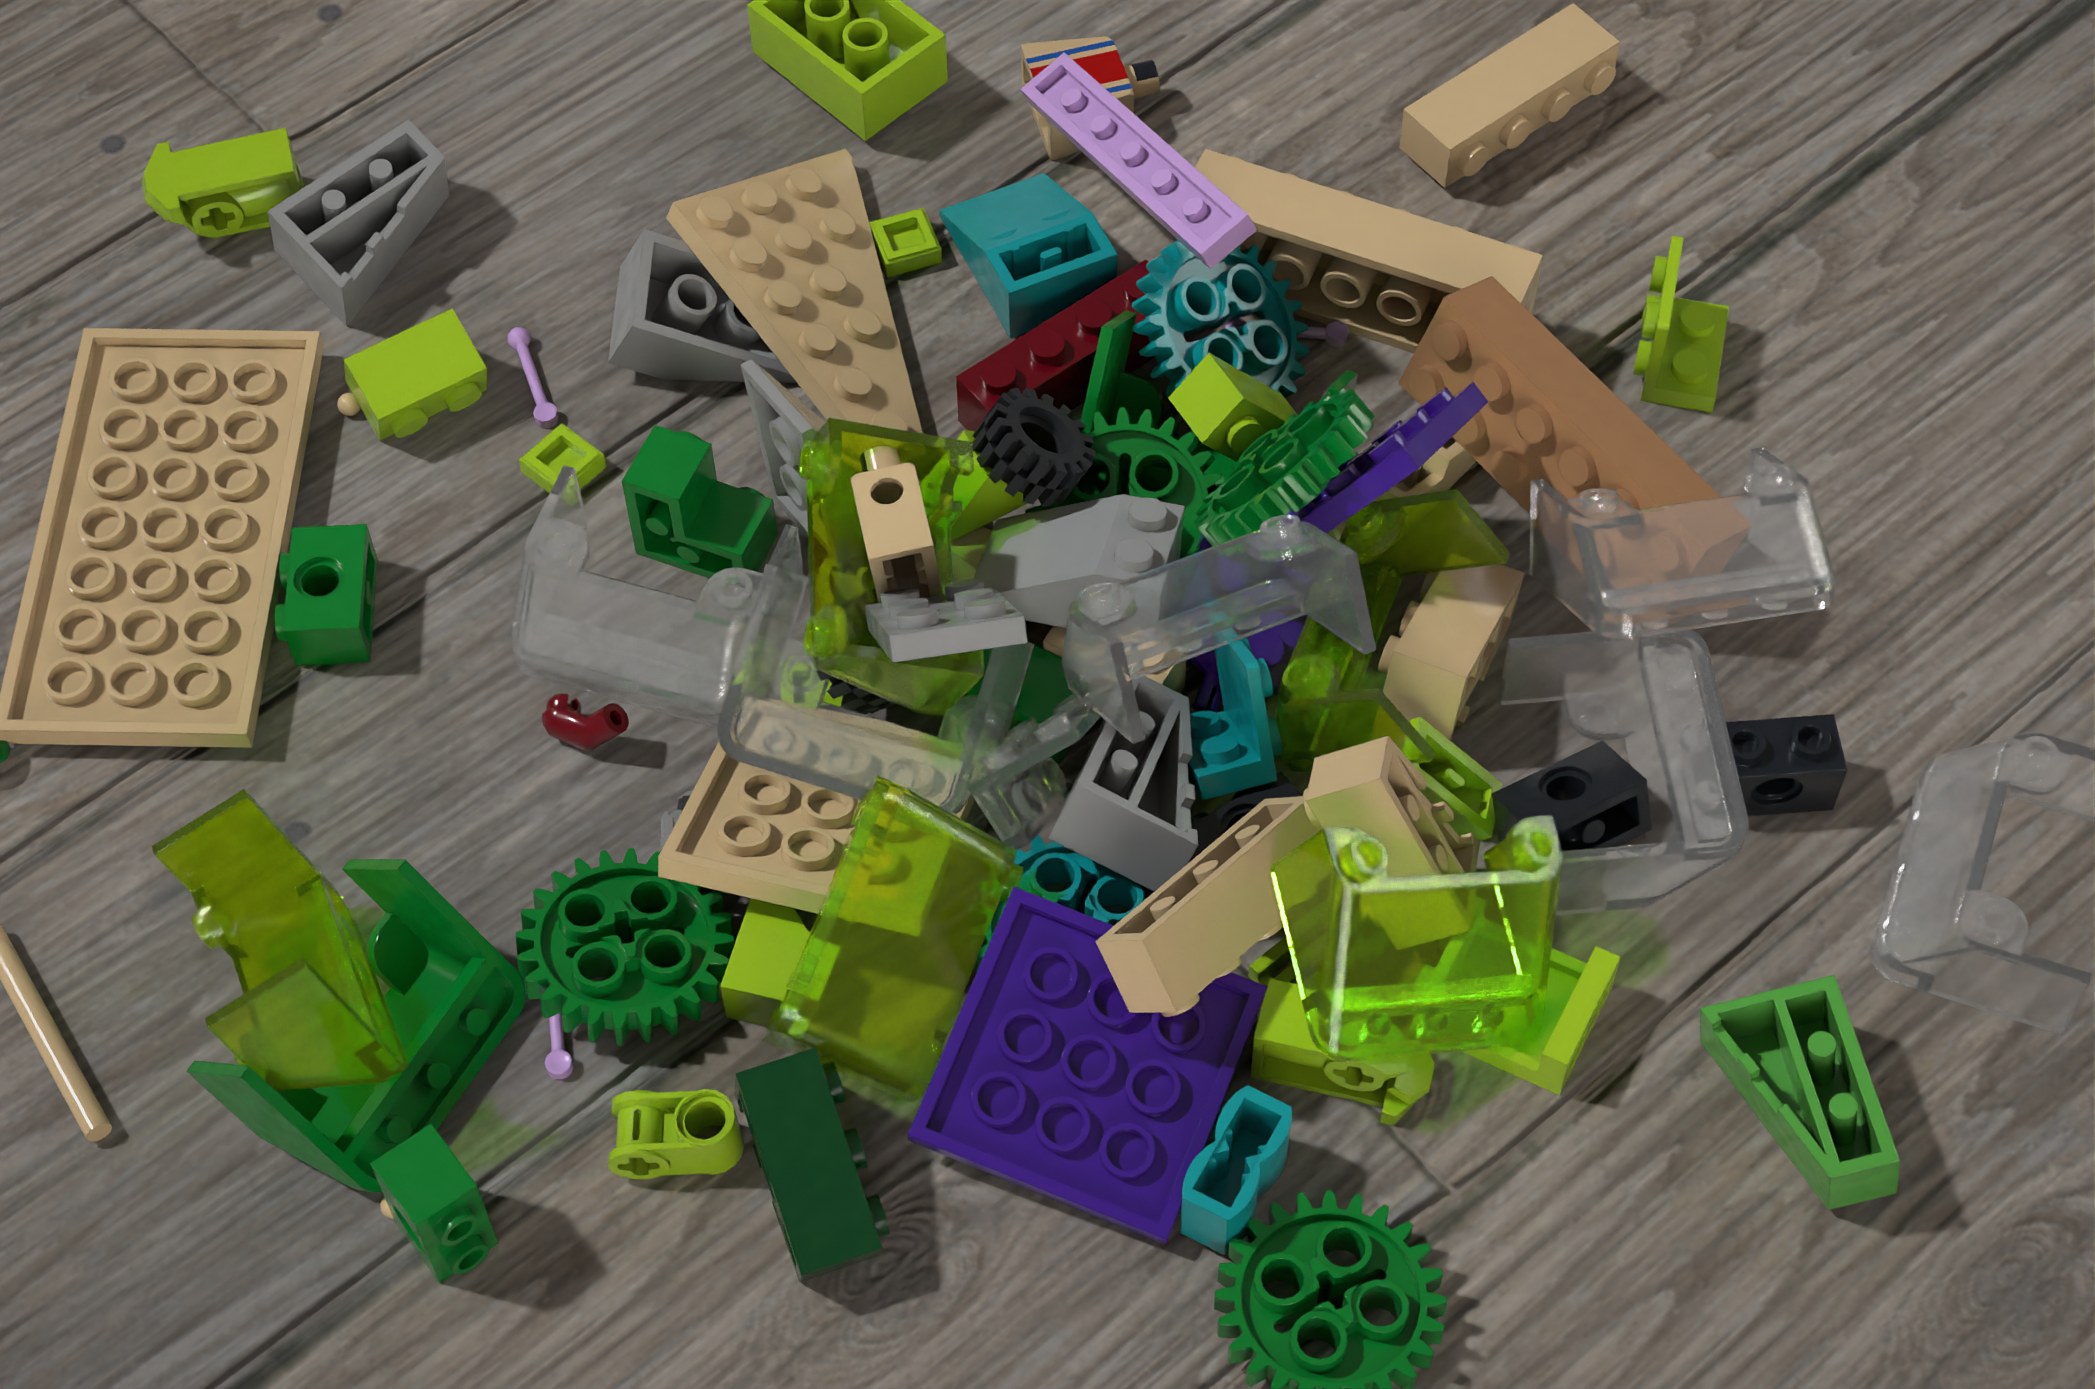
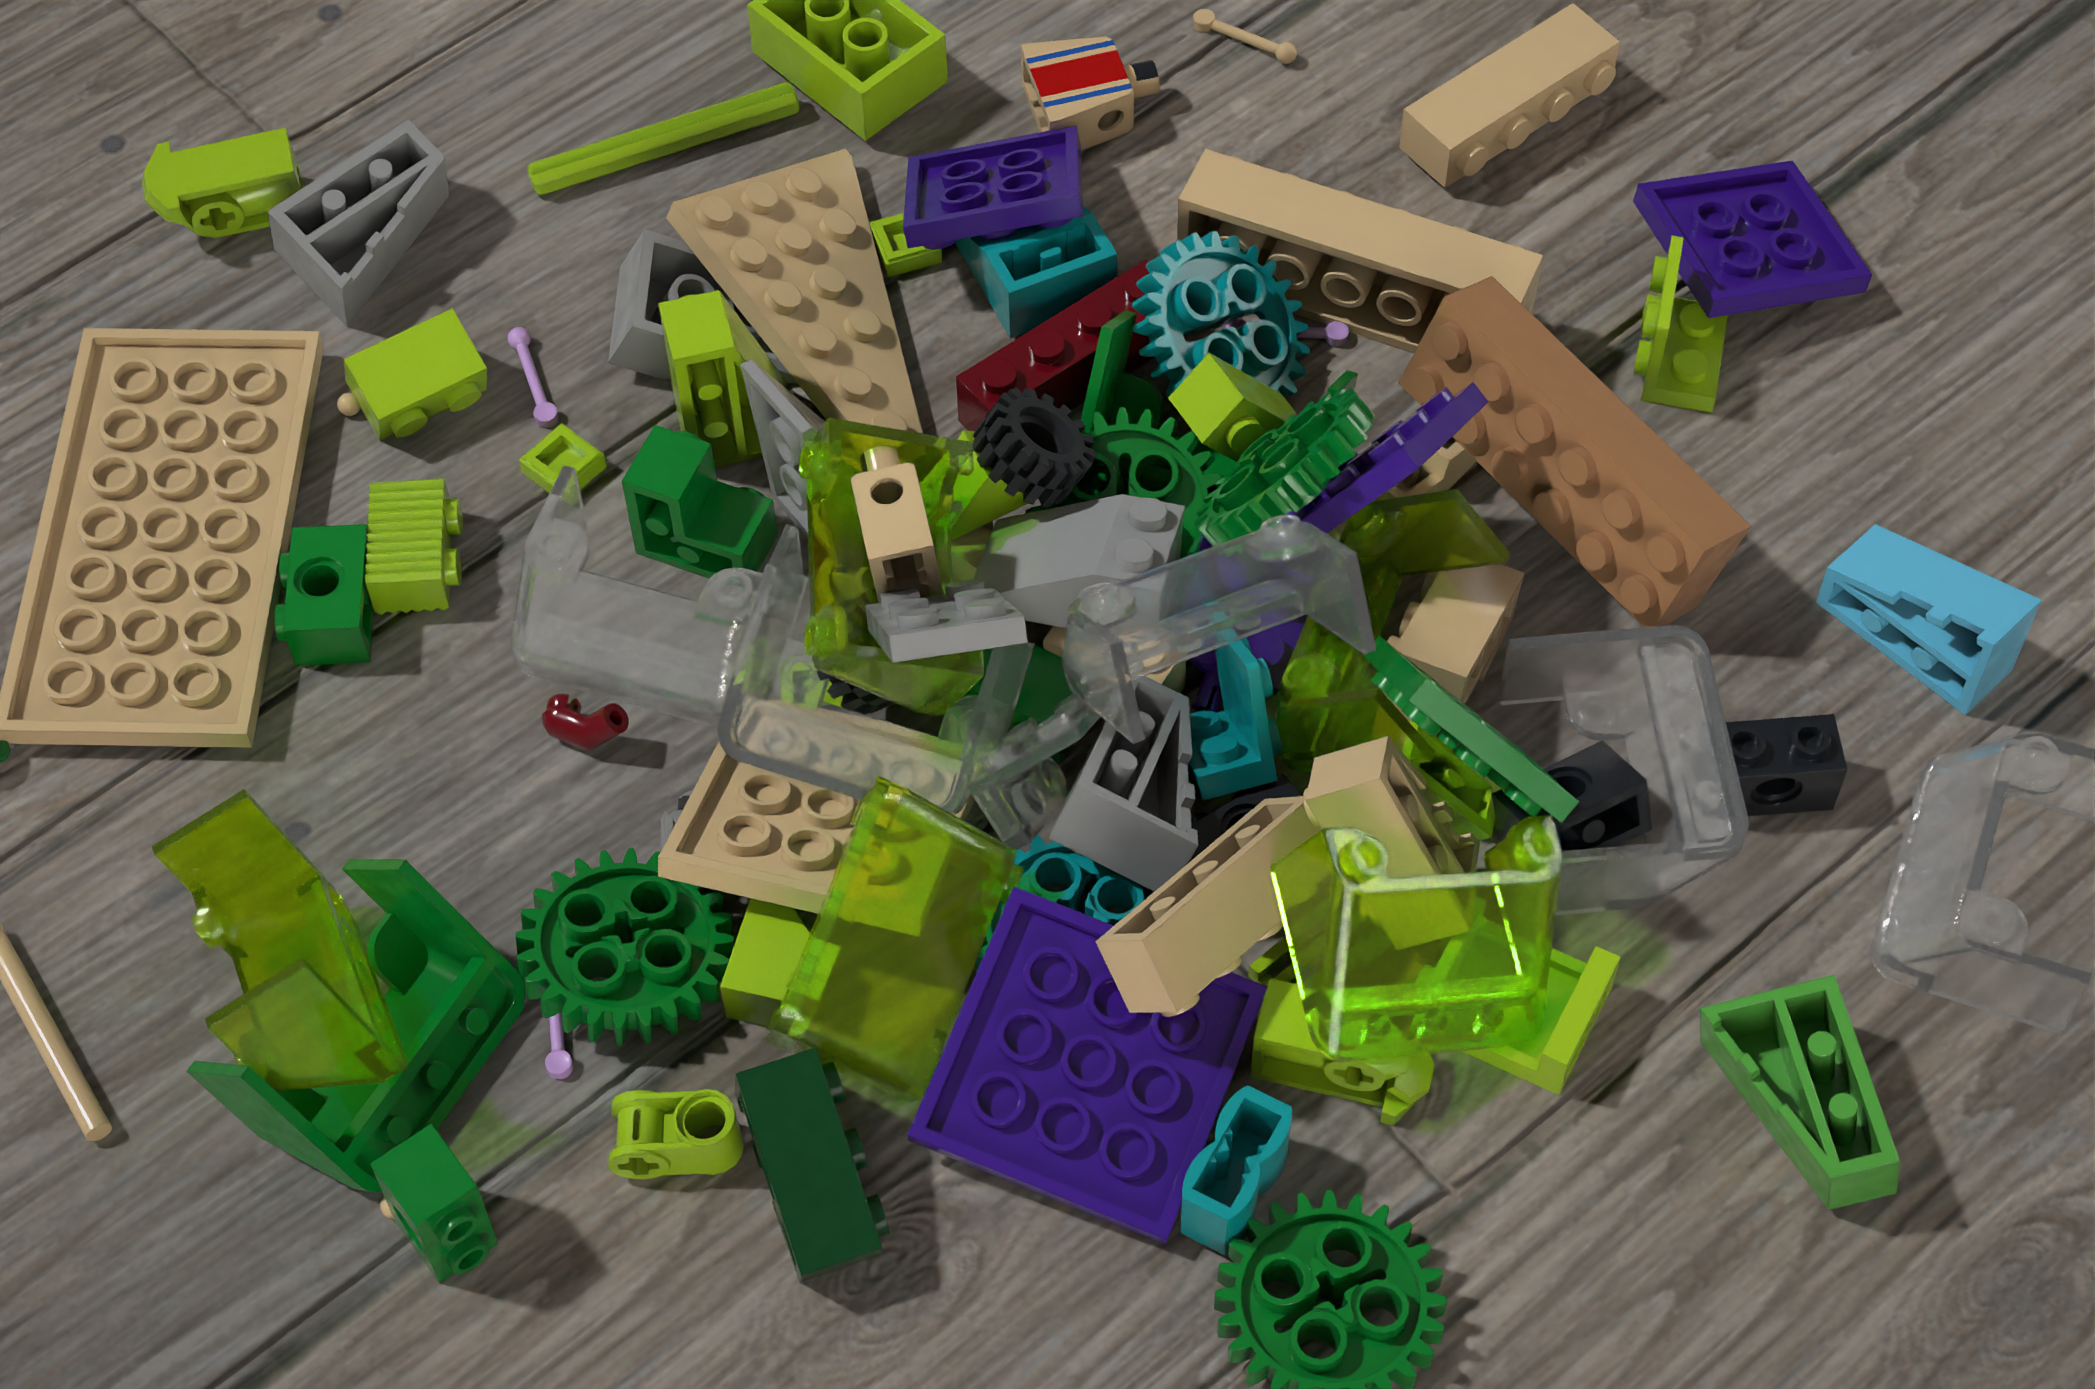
lavender plate [1020,53,1257,269] -> none
clear windscreen [1529,447,1835,639] -> none
none -> lime brick [365,478,463,615]
none -> lime axle [527,82,799,196]
none -> lime wedge [658,290,795,468]
none -> dark purple plate [903,126,1083,250]
none -> tan hinge [1193,9,1297,64]
none -> green plate [1363,635,1579,823]
none -> dark purple plate [1633,161,1872,318]
none -> medium azure wedge [1816,524,2042,715]

